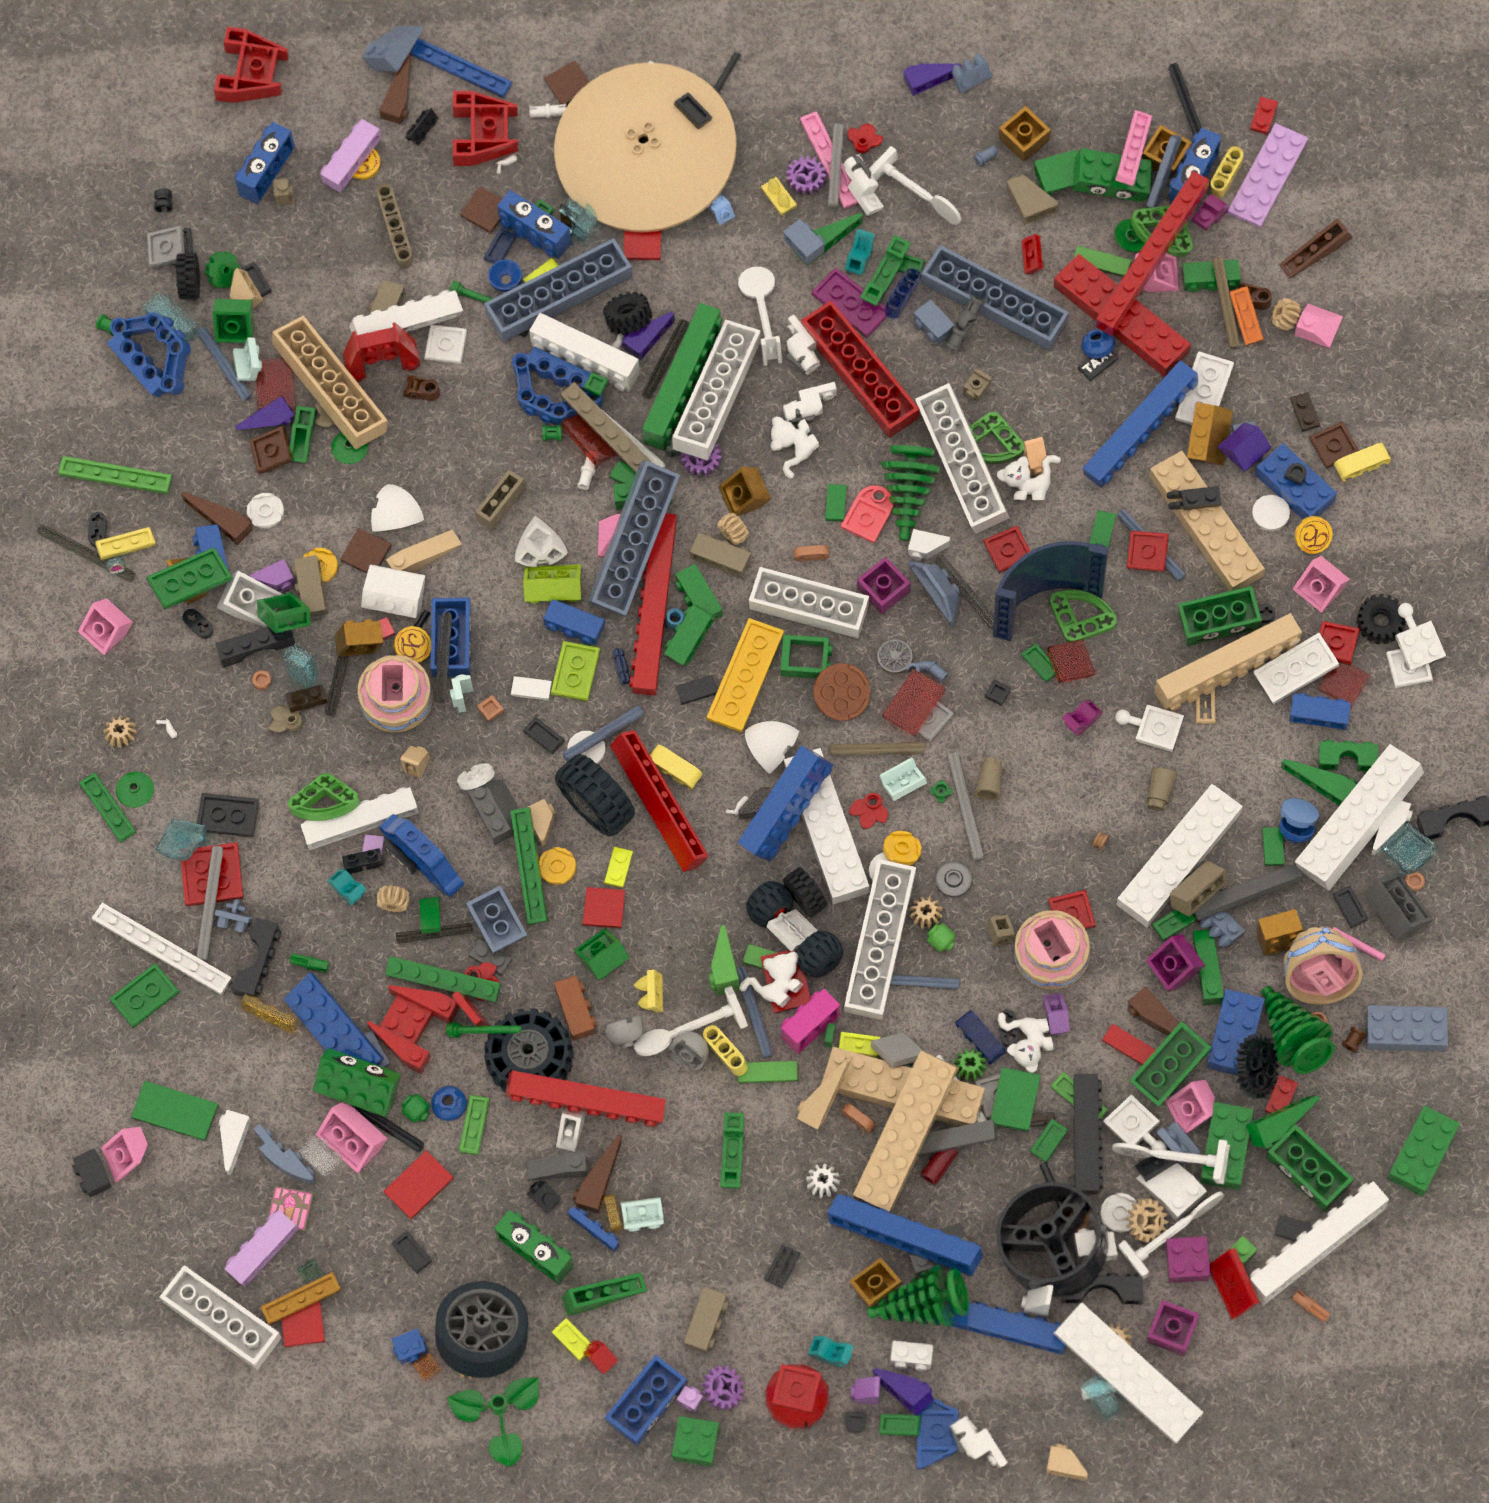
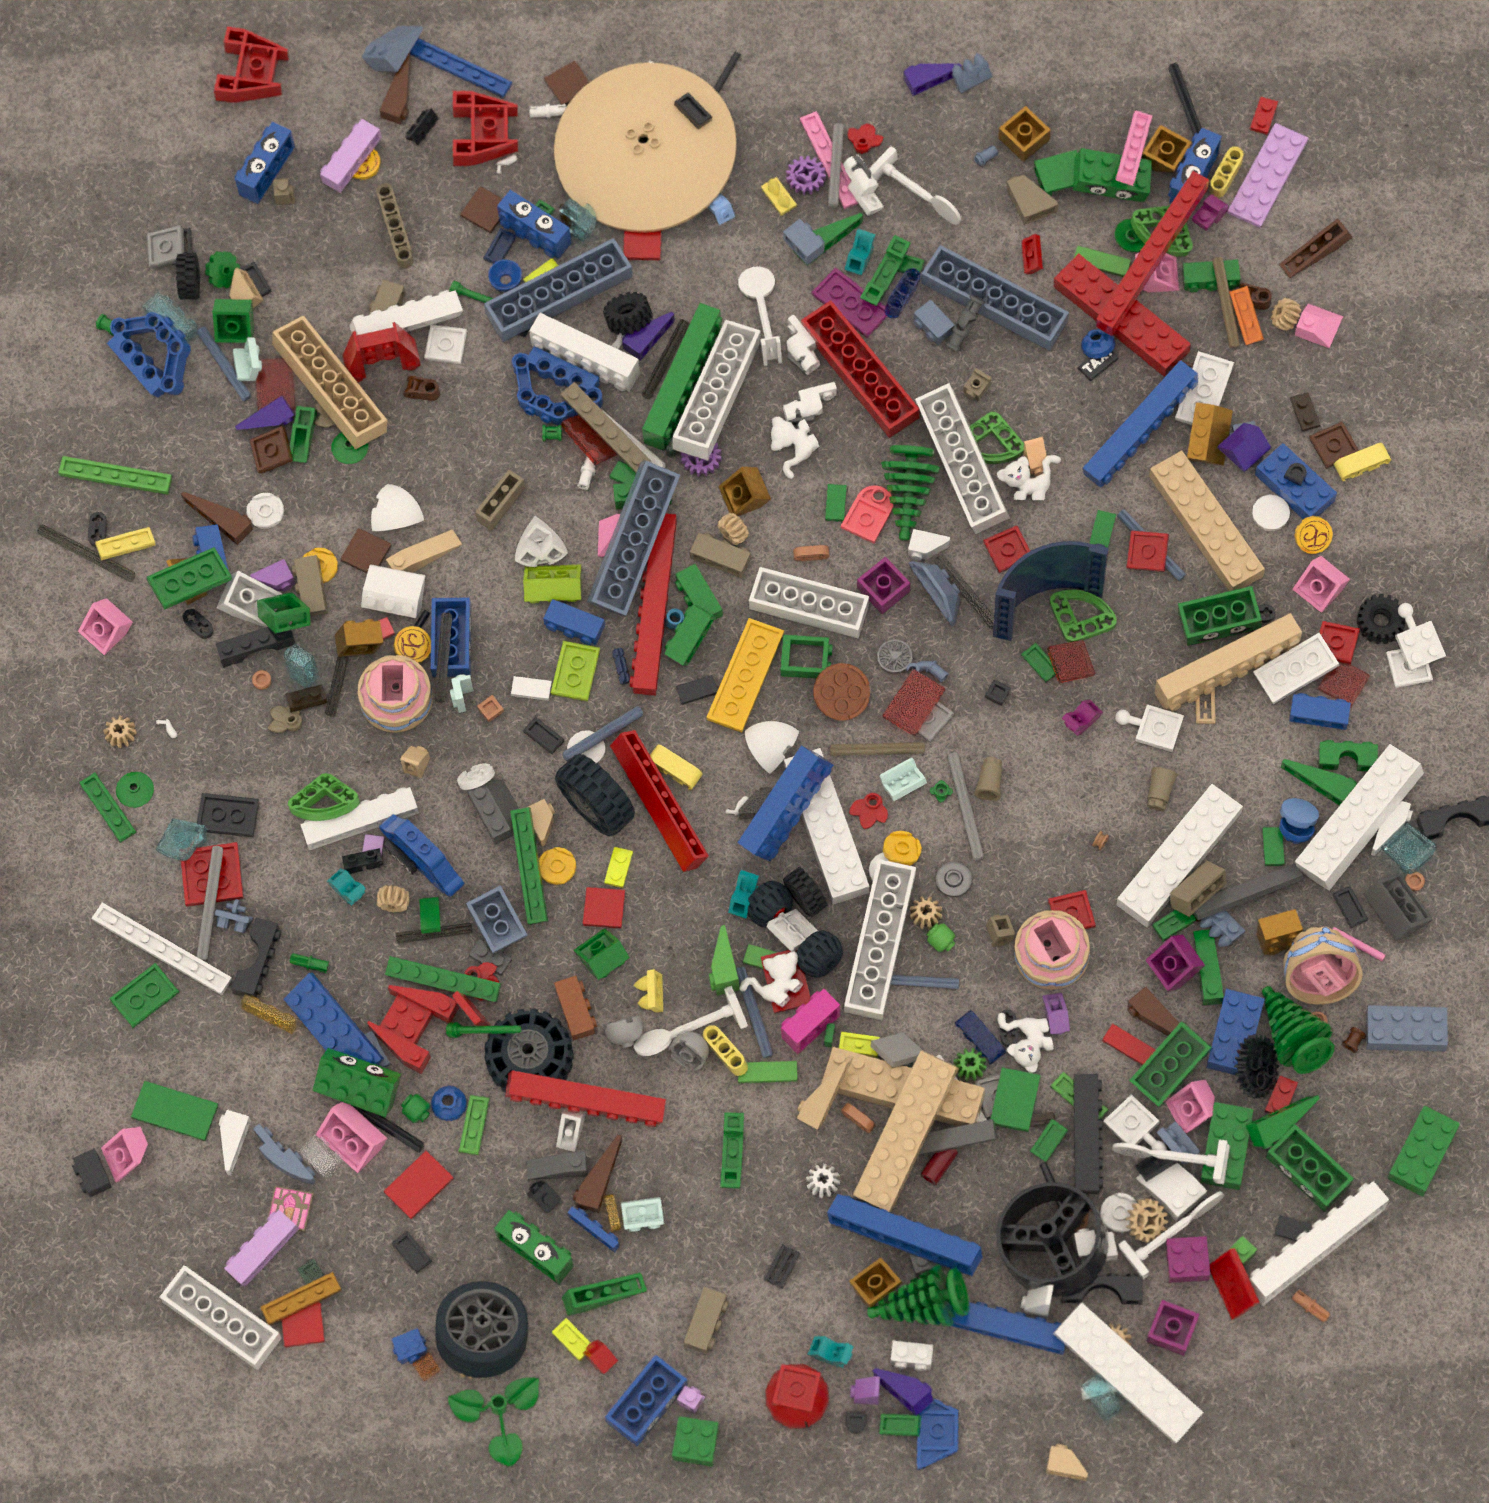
clear light blue tile [106,558,126,574] -> none
black wheel [154,188,173,213] -> none
green tile [583,372,609,397] -> none
medium lavender gear [701,1366,745,1410] -> none
white plate [950,1416,1007,1468] -> none
sand blue tile [1146,135,1182,208] -> none
black hinge [1166,486,1222,510] -> none
none -> teal brick [728,870,759,918]

